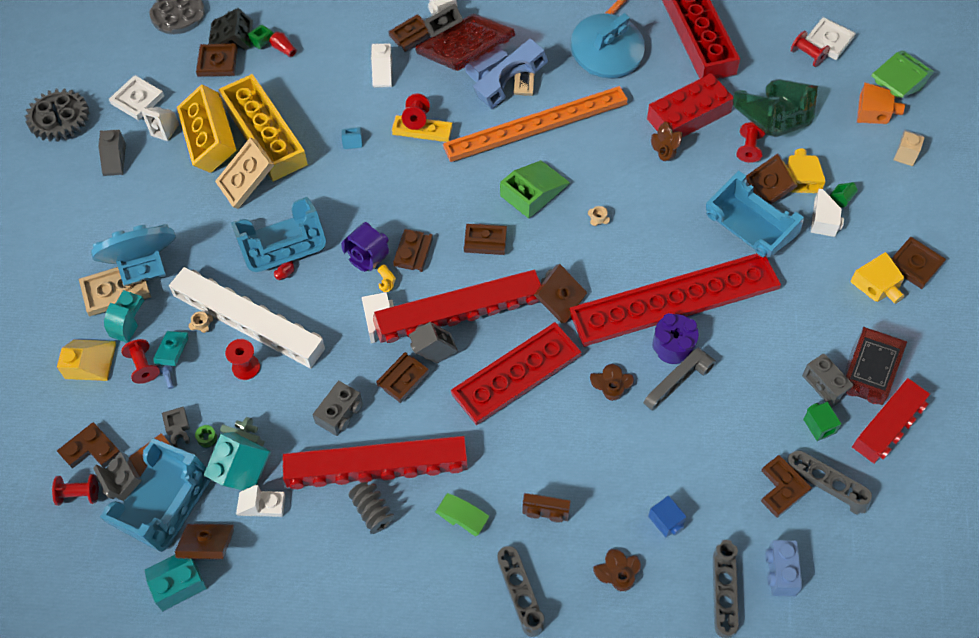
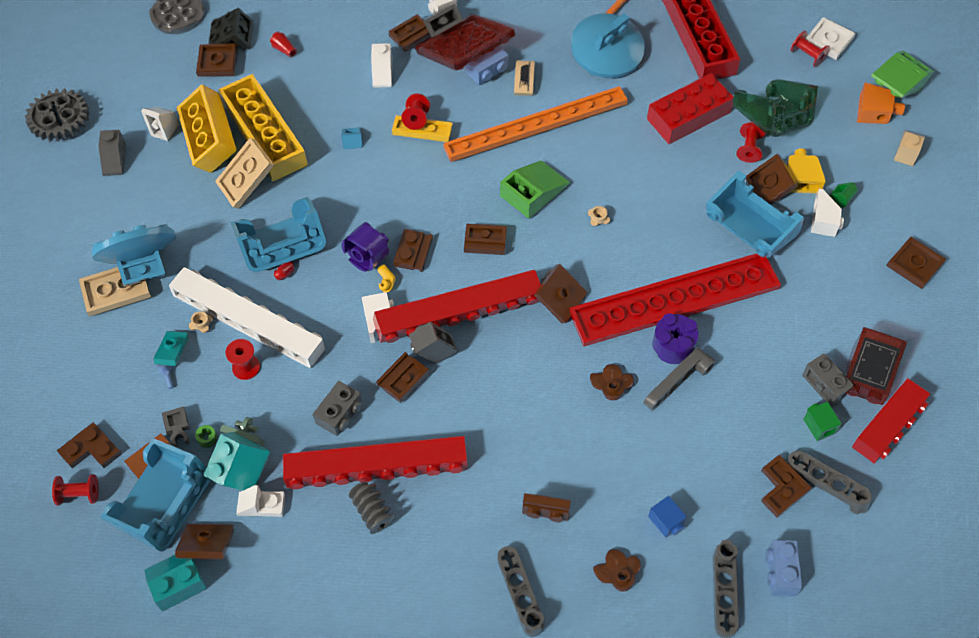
yellow slope [57,339,117,381] -> none
dark grey bracket [93,452,142,501] -> none
teal brick [104,290,144,343] -> none
white plate [109,76,164,121] -> none
red piece [121,339,160,384] -> none
green brick [248,24,274,49] -> none
bright green slope [435,493,489,537] -> none
red plate [451,322,582,426] -> none
medium blue arch [473,38,548,109] -> none
reddish brown plate [651,122,682,161] -> none
yellow torso [850,252,904,304] -> none

